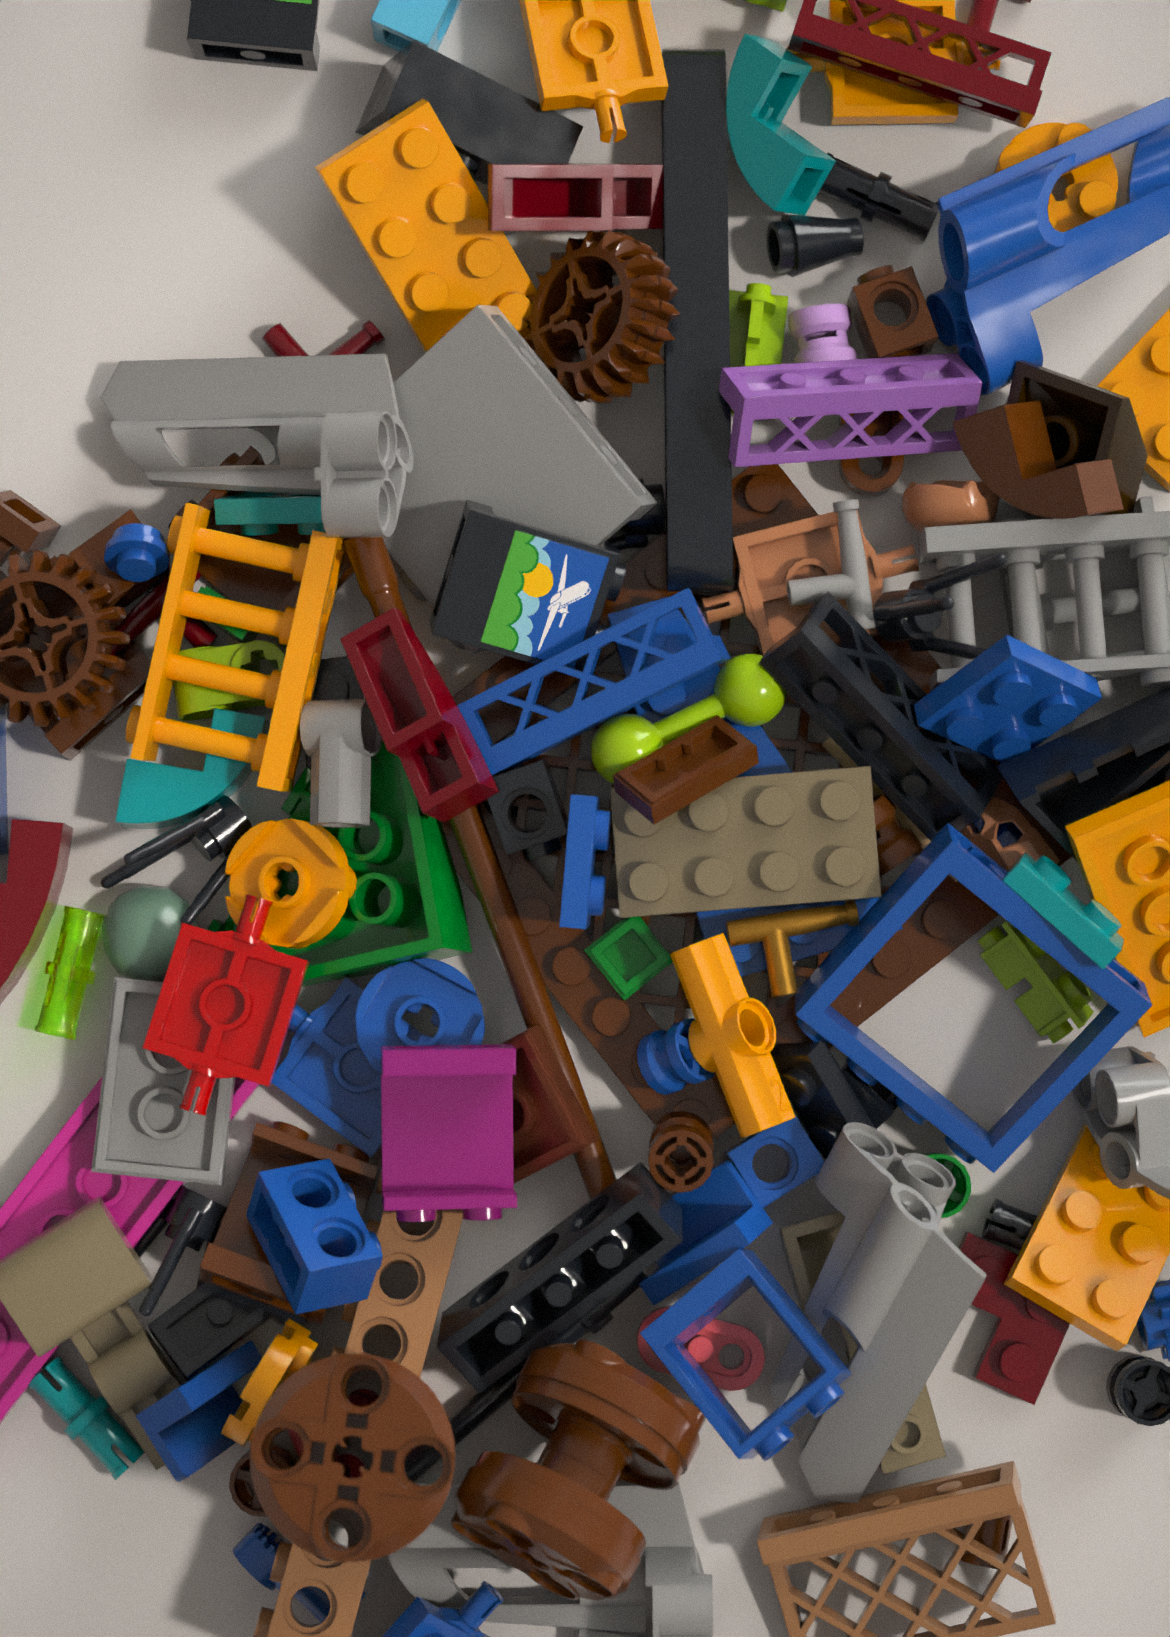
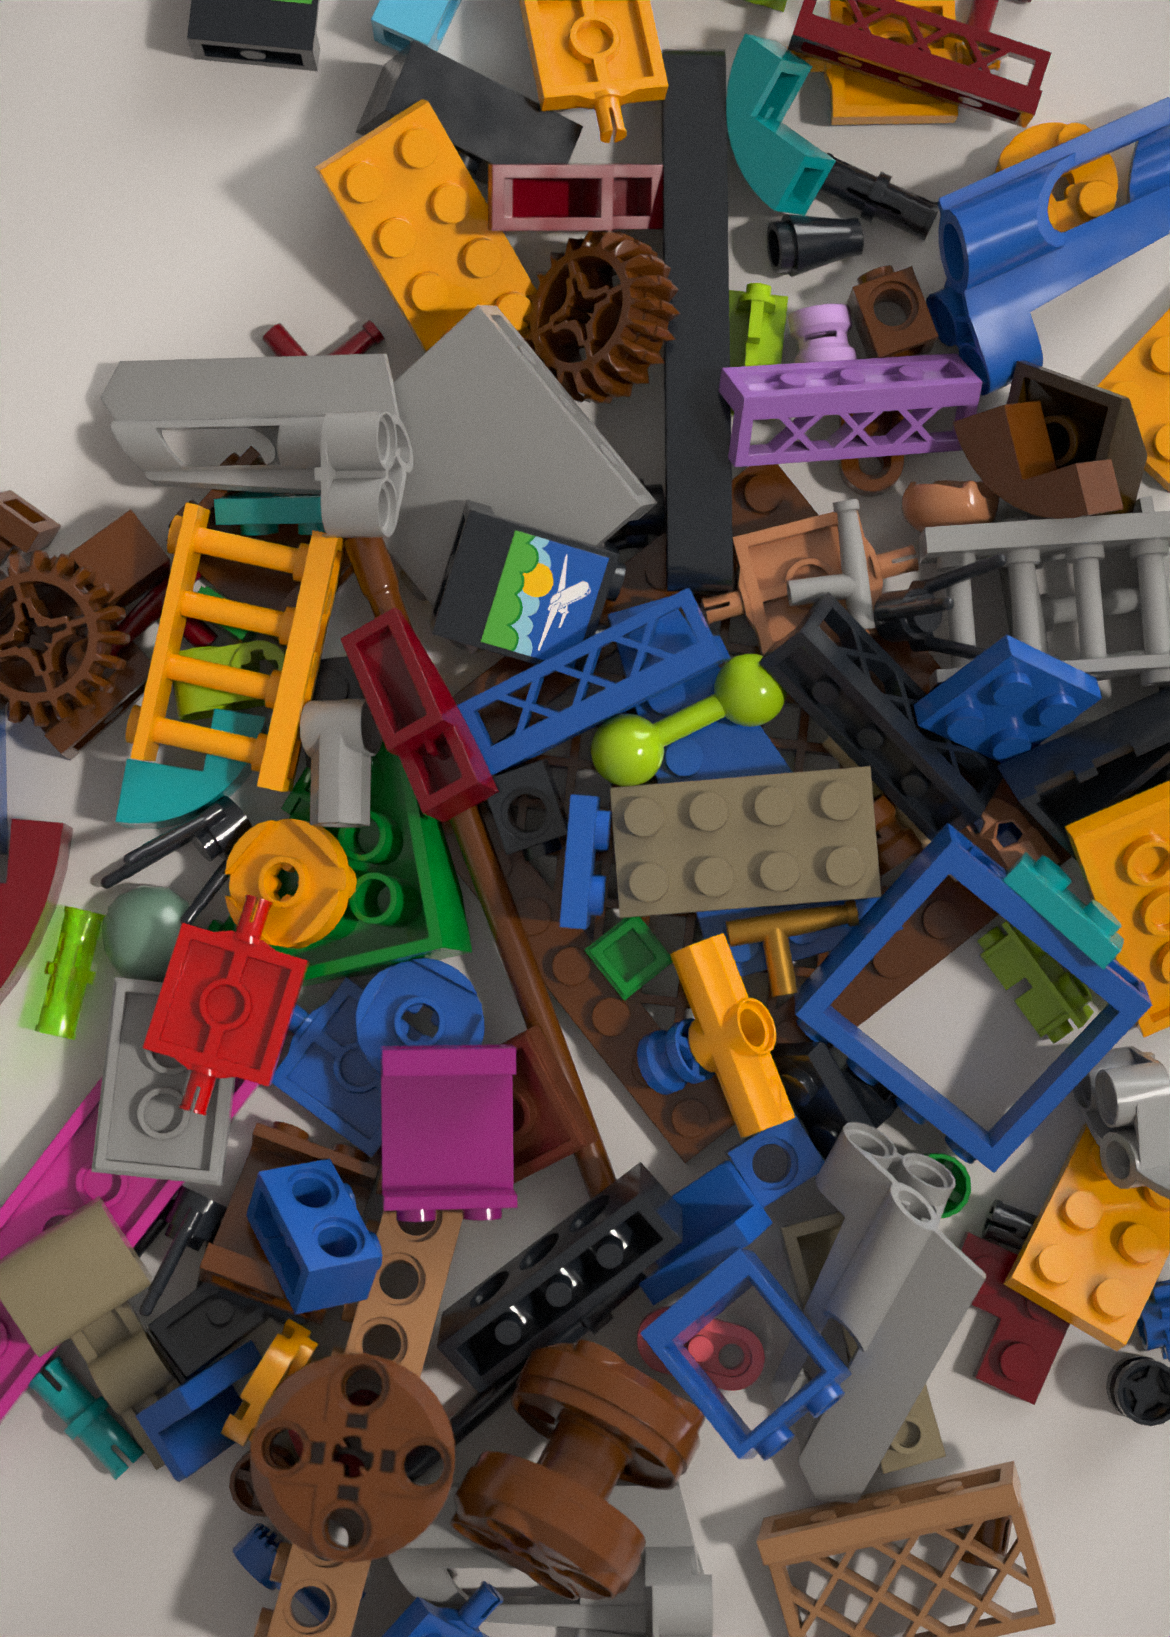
blue plate [104,523,170,582] -> none
reddish brown plate [613,715,759,825] -> none
reddish brown wheel [648,1111,714,1193] -> none

